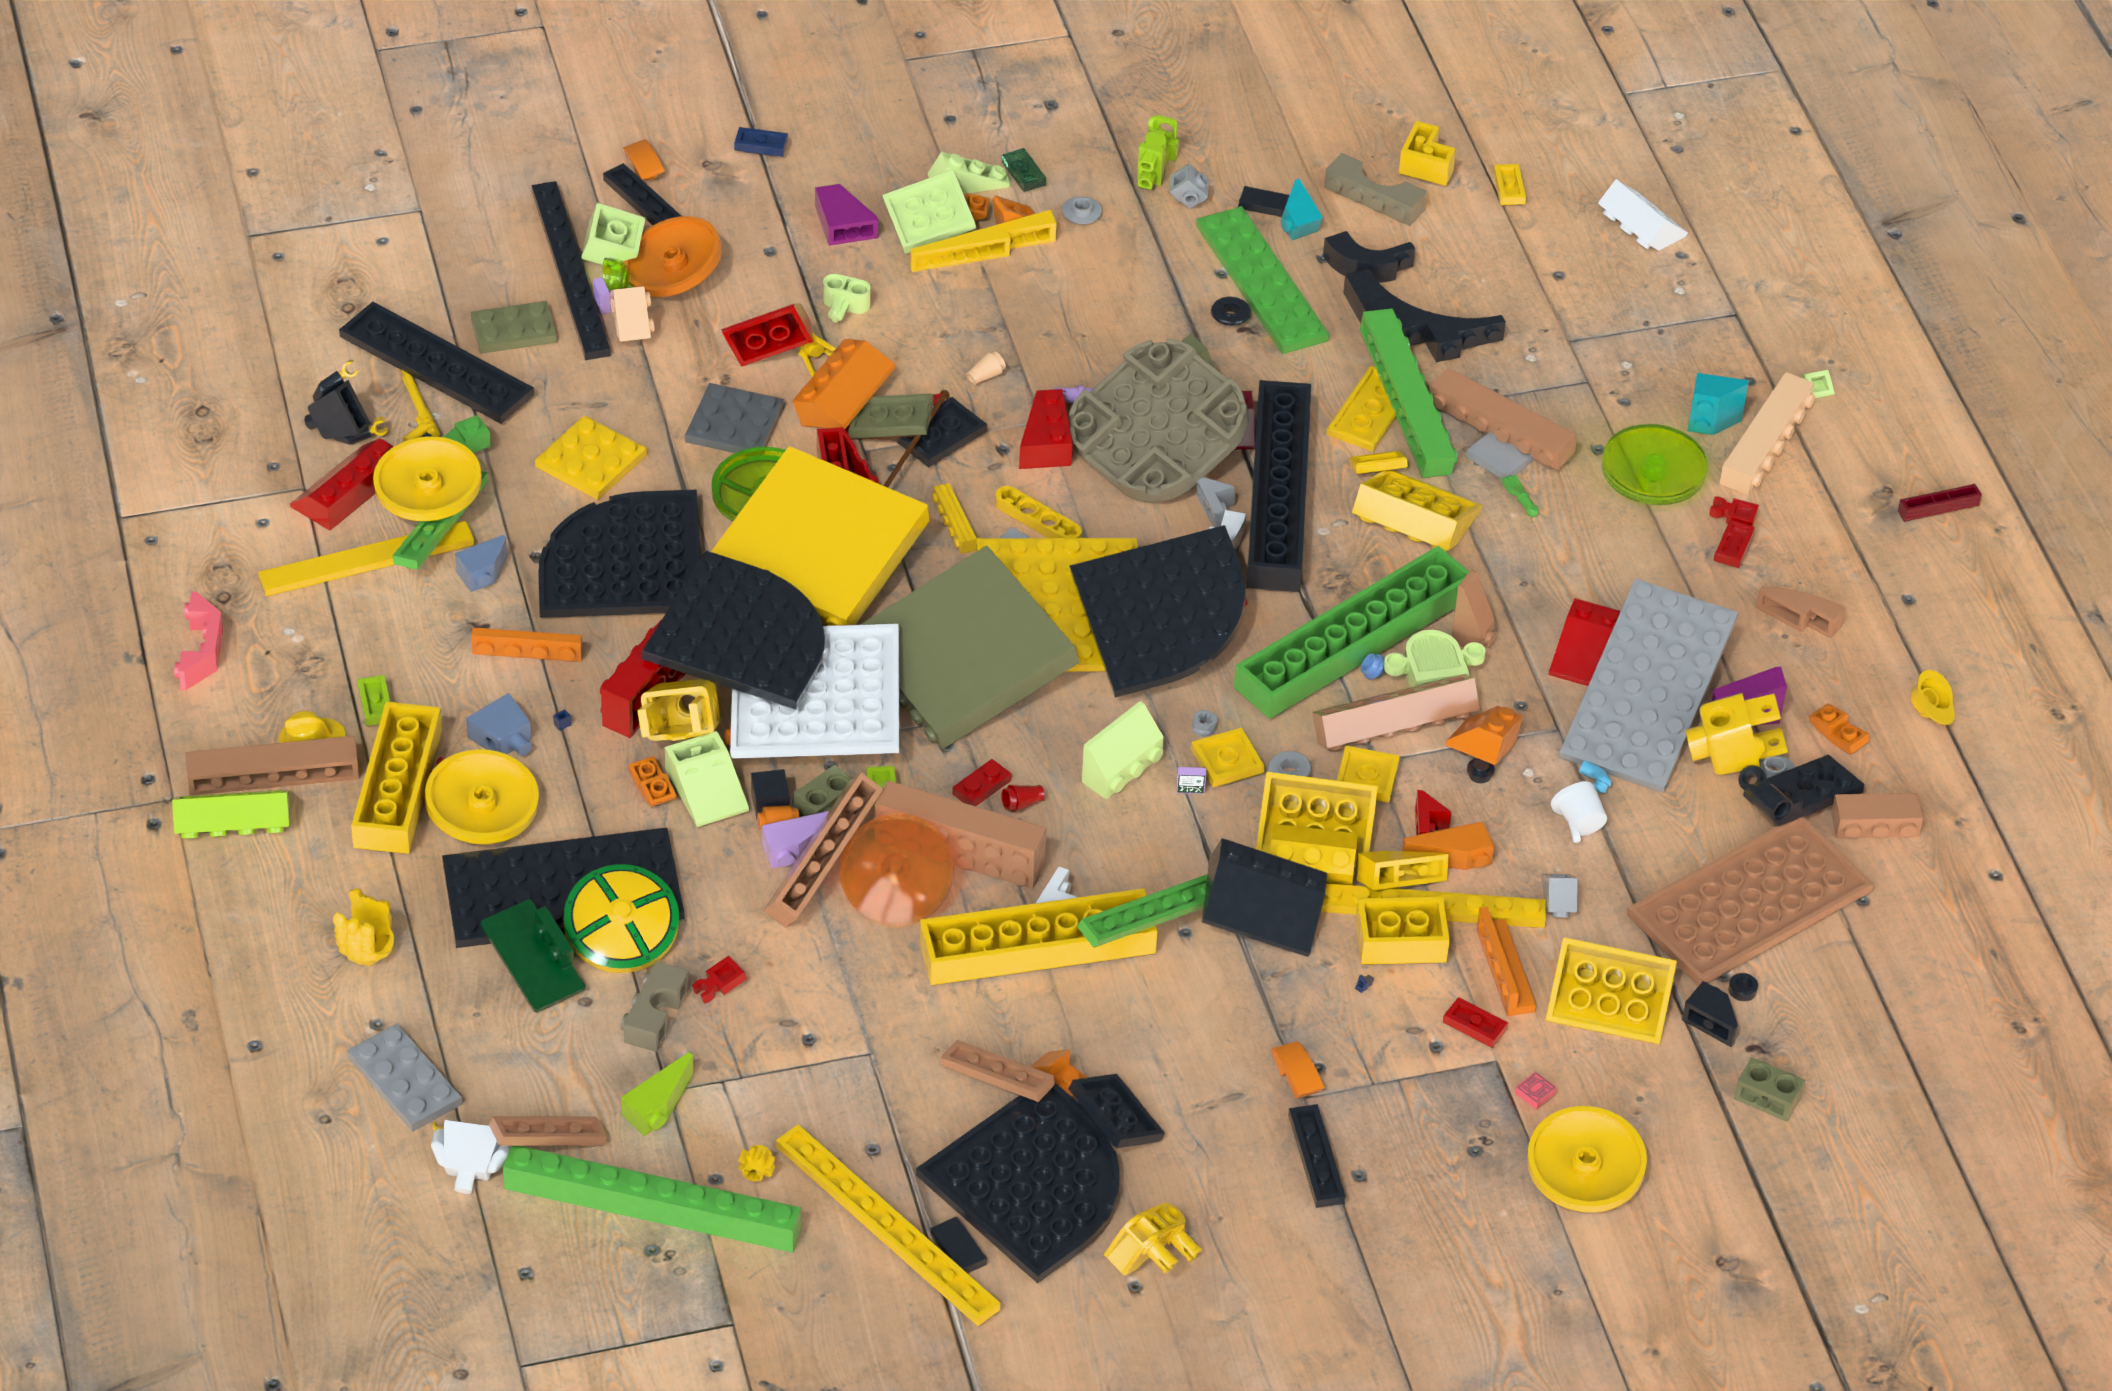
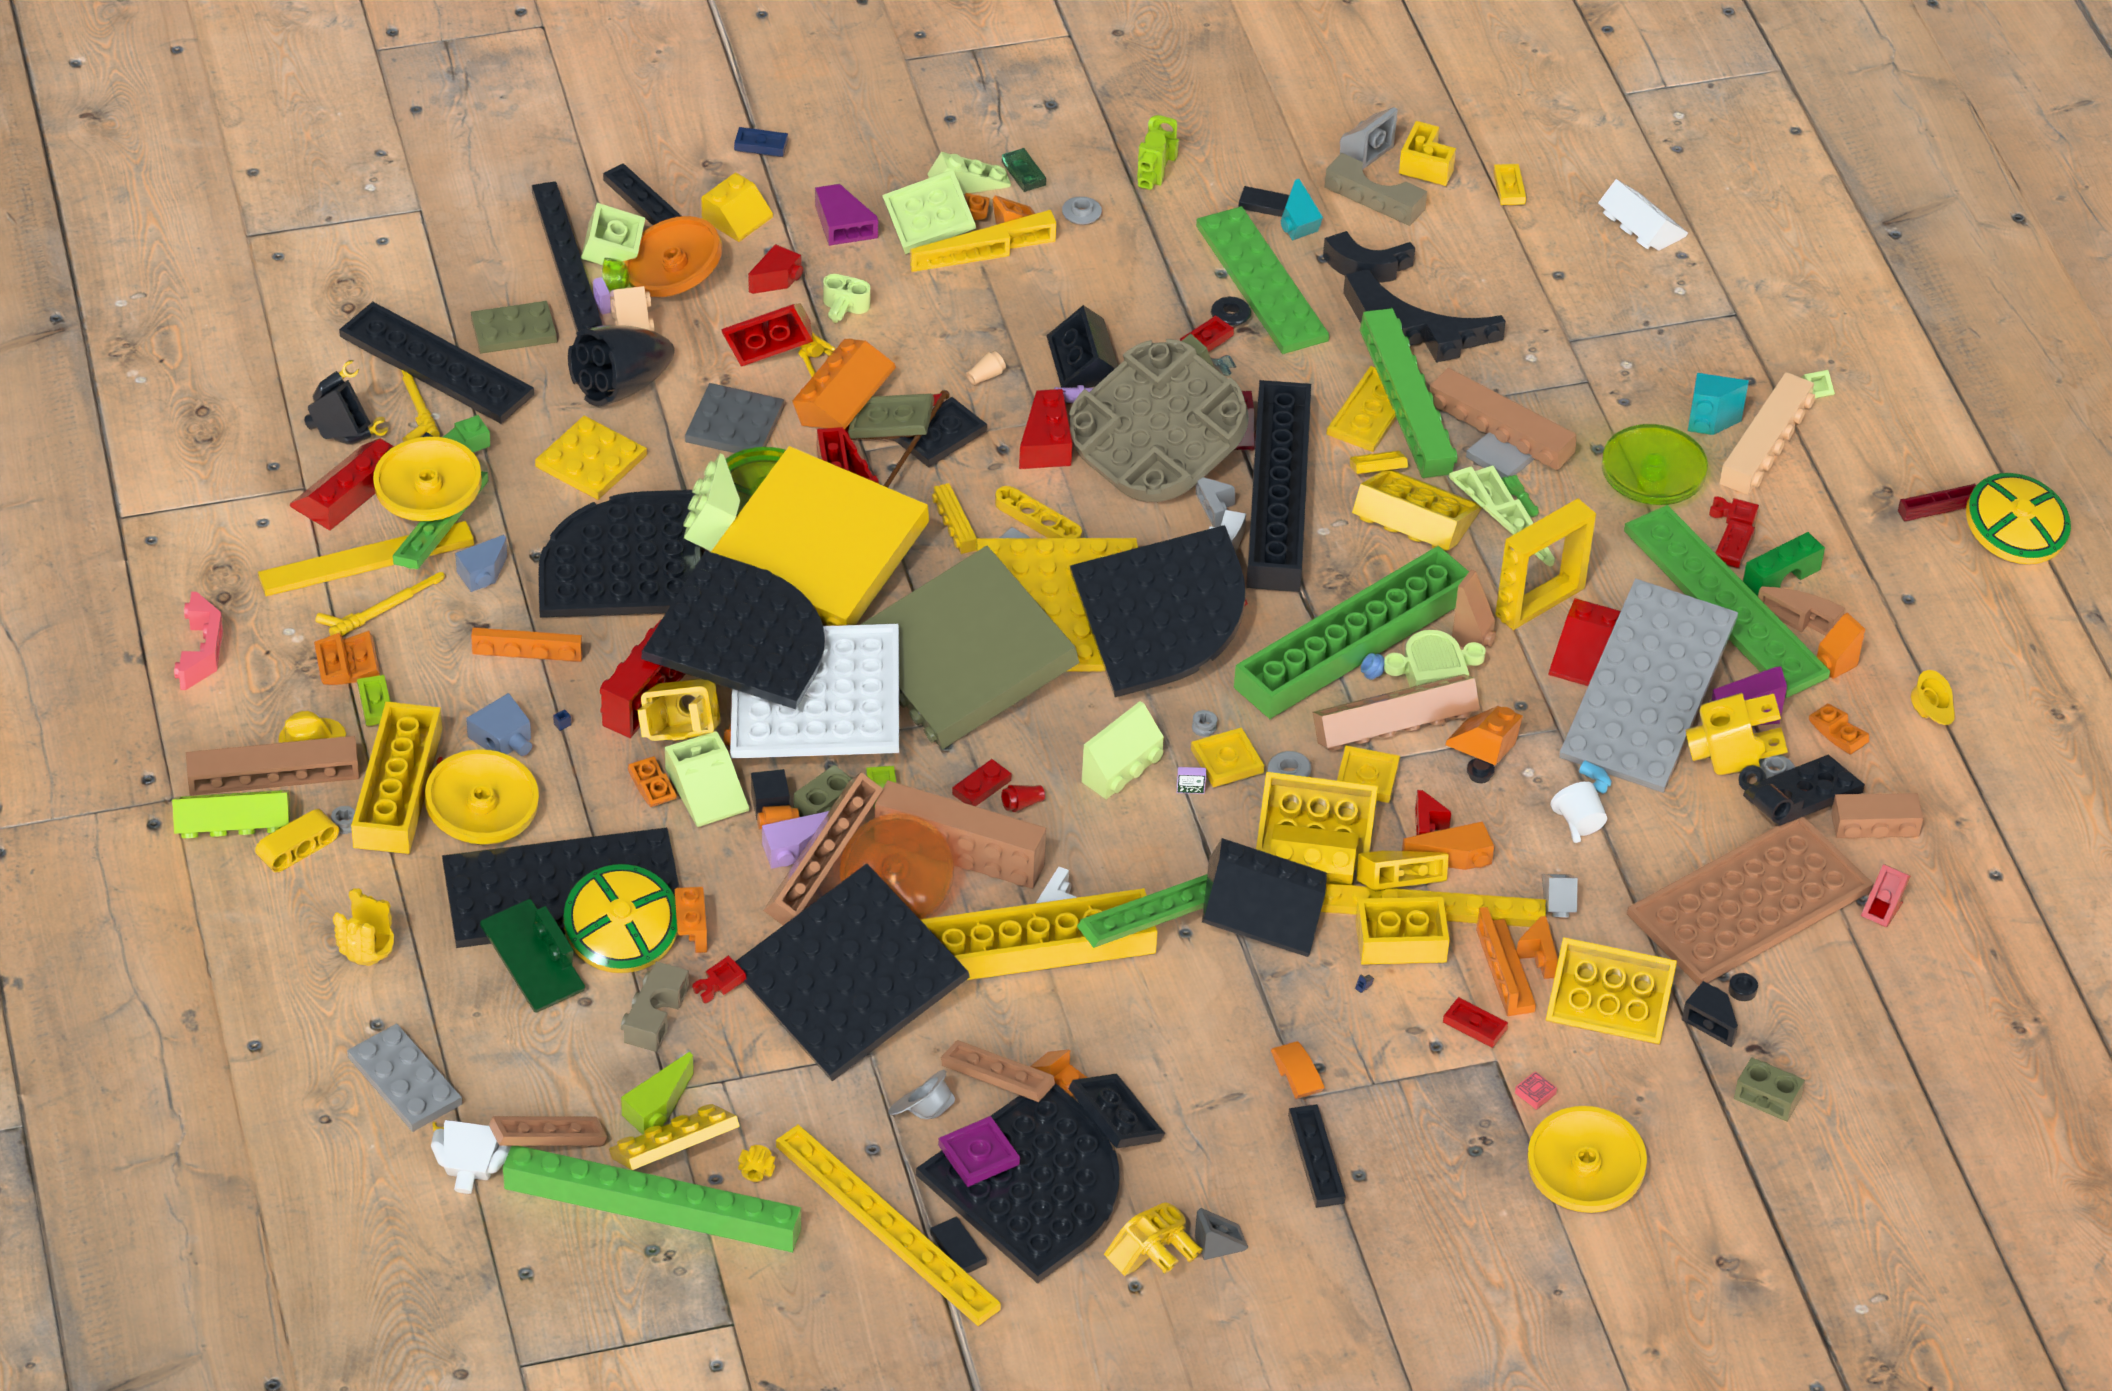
orange slope [623,139,665,180] -> none
light grey brick [1170,163,1209,209] -> none
none -> yellow beam [255,809,339,872]
none -> orange slope [314,631,380,685]
none -> yellow piece [316,572,444,636]
none -> light grey bush [331,806,355,834]
none -> black cylinder [568,325,674,406]
none -> yellow plate [609,1104,740,1170]
none -> orange bracket [675,887,707,953]
none -> yellowish green slope [683,453,740,551]
none -> yellow slope [701,172,773,242]
none -> black plate [735,863,970,1081]
none -> red slope [748,244,803,294]
none -> light grey piece [888,1070,955,1119]
none -> magenta plate [938,1116,1020,1187]
none -> black slope [1046,305,1118,388]
none -> red plate [1180,315,1234,352]
none -> dark grey slope [1195,1208,1248,1260]
none -> clear light blue hand [1211,355,1236,376]
none -> light grey slope [1340,107,1398,170]
none -> yellowish green wedge [1449,466,1555,566]
none -> yellow window [1495,498,1596,630]
none -> orange slope [1517,916,1558,979]
none -> bright green plate [1624,505,1830,698]
none -> green arch [1743,532,1825,596]
none -> orange slope [1817,612,1865,679]
none -> slope [1861,864,1911,927]
none -> yellow dish [1966,473,2071,564]

